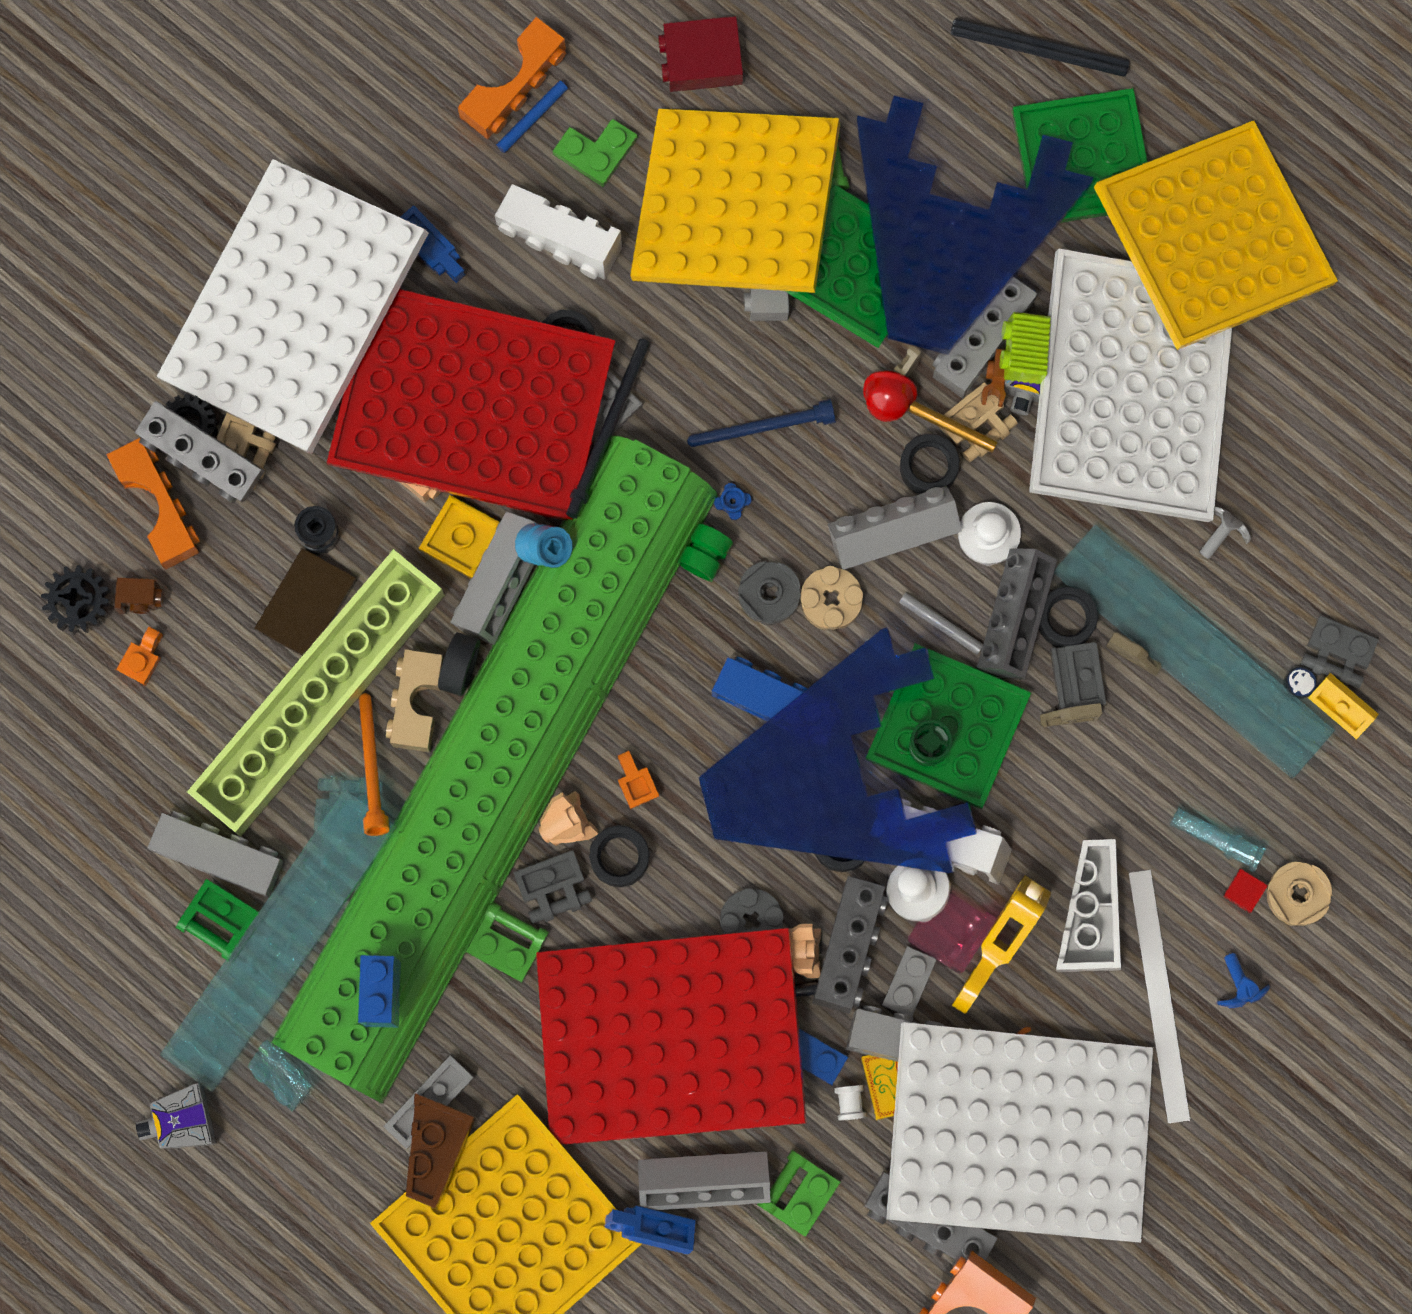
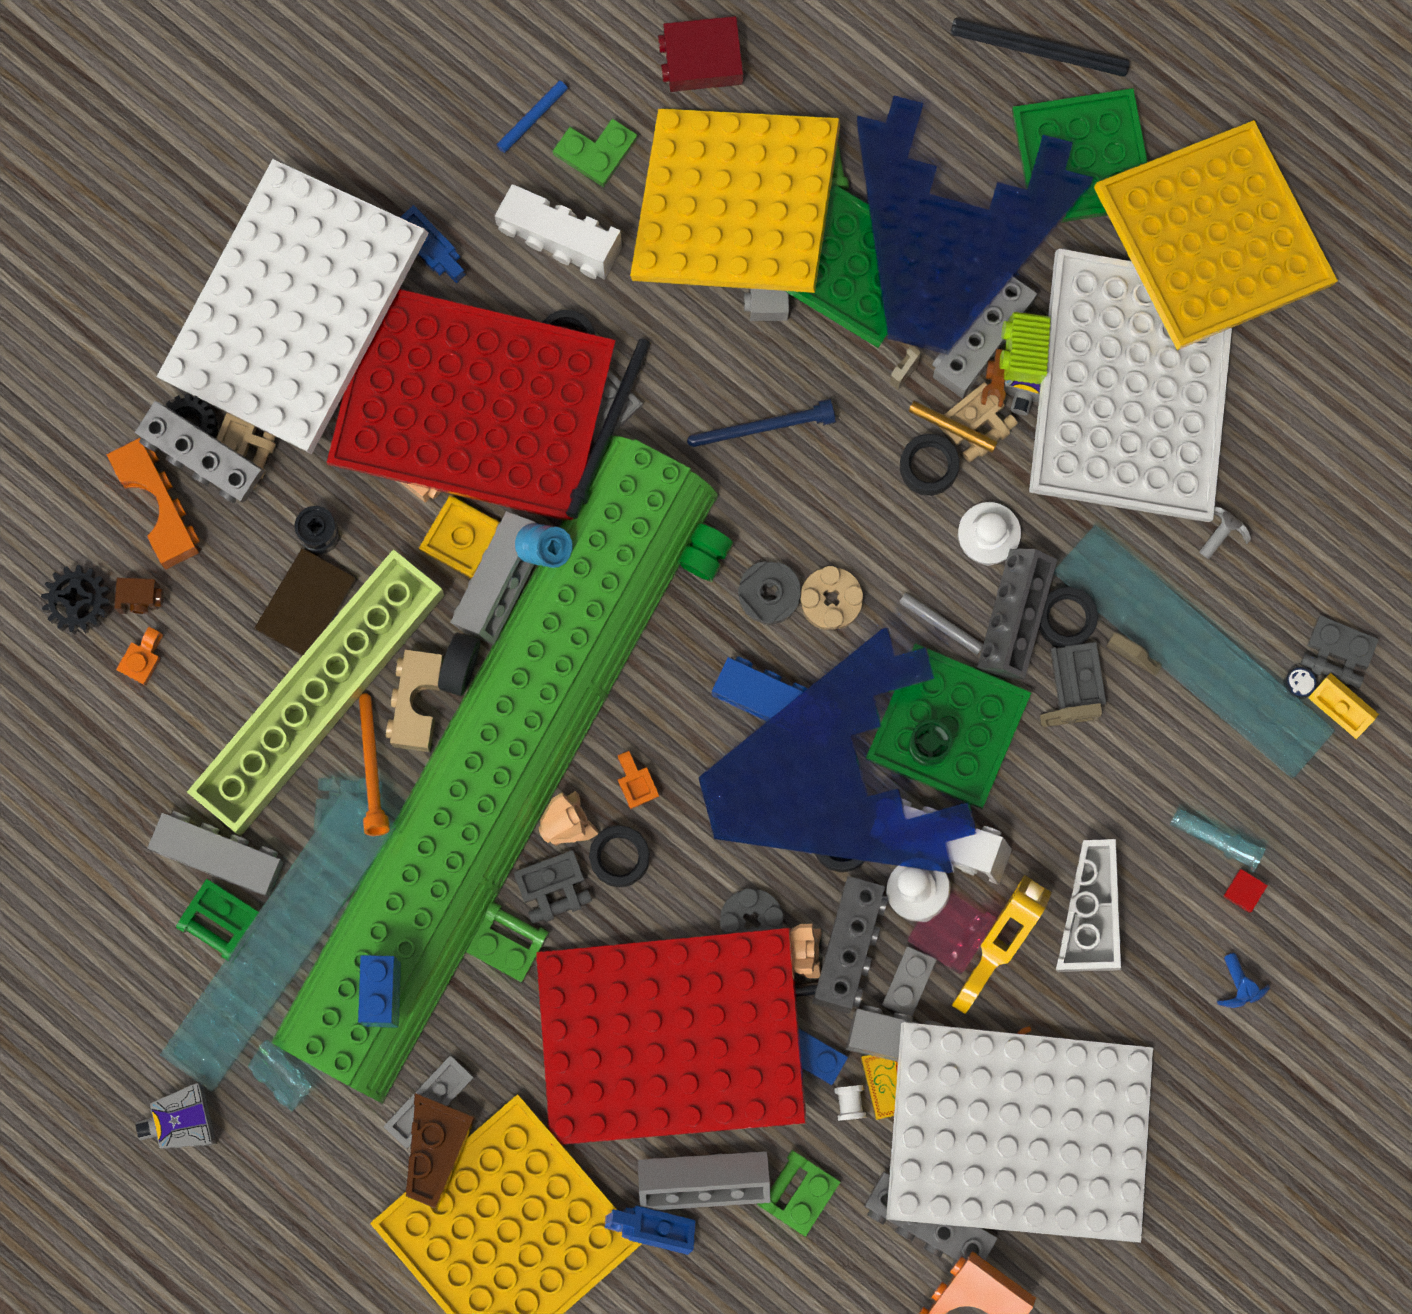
orange arch [458,17,566,139] -> none
blue plate [714,483,751,520] -> none
light grey brick [828,486,962,570] -> none
red helmet [863,371,917,422] -> none
white sticker [1129,870,1190,1123] -> none
tan plate [1266,862,1332,926] -> none

